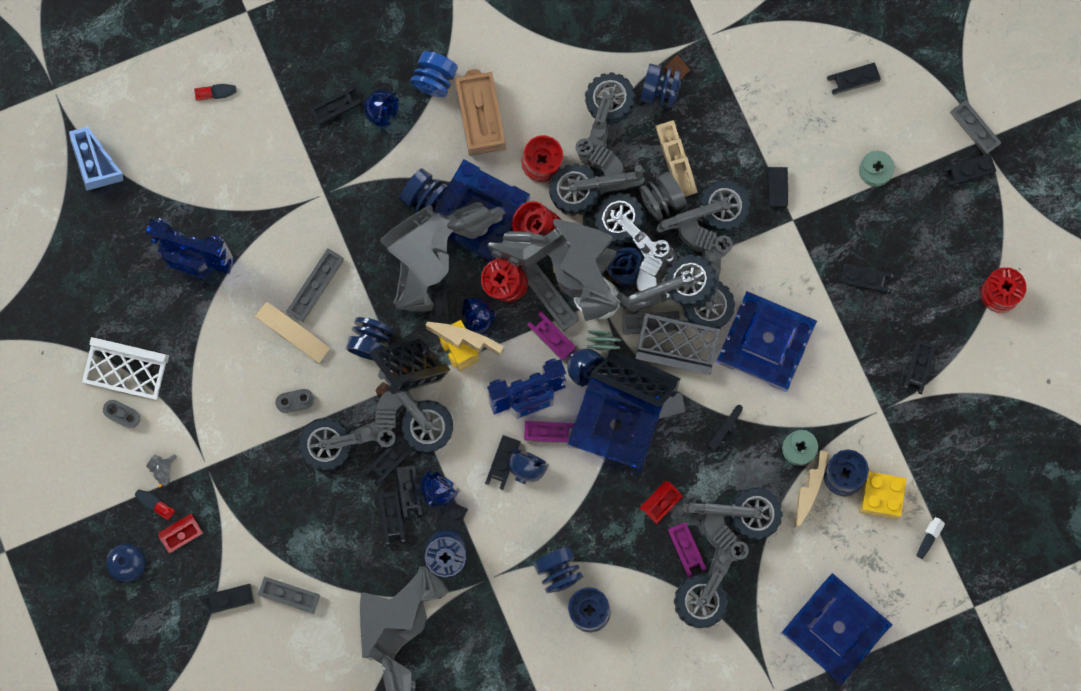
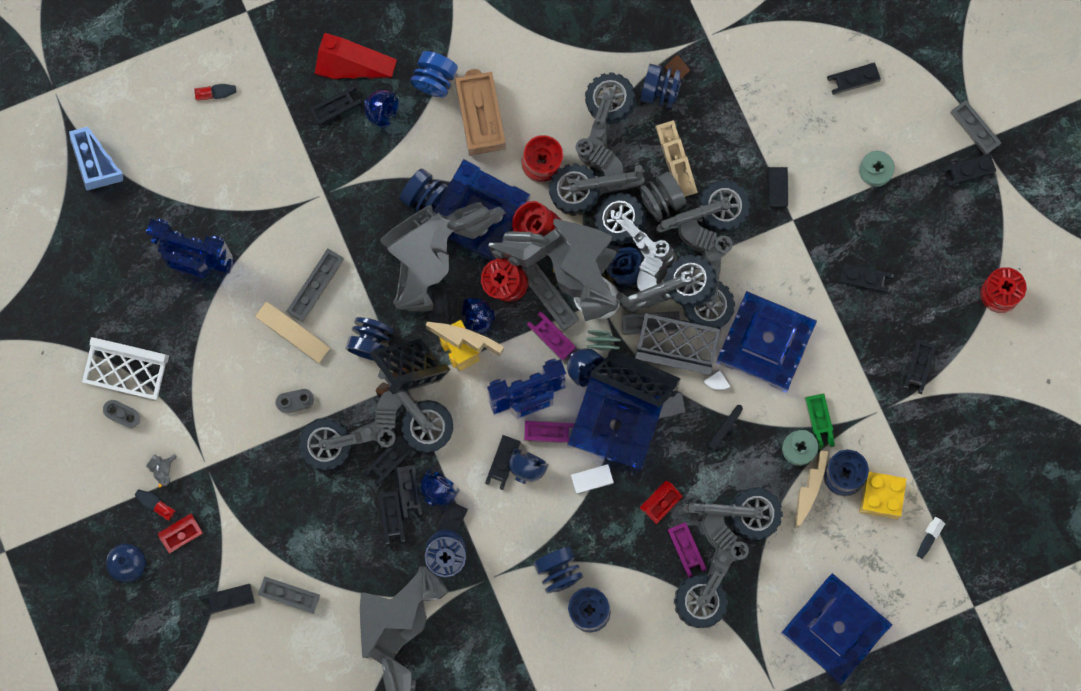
none -> red wedge [315,33,397,79]
none -> white tile [571,464,614,494]
none -> white tile [704,371,730,390]
none -> green hinge [805,393,835,450]

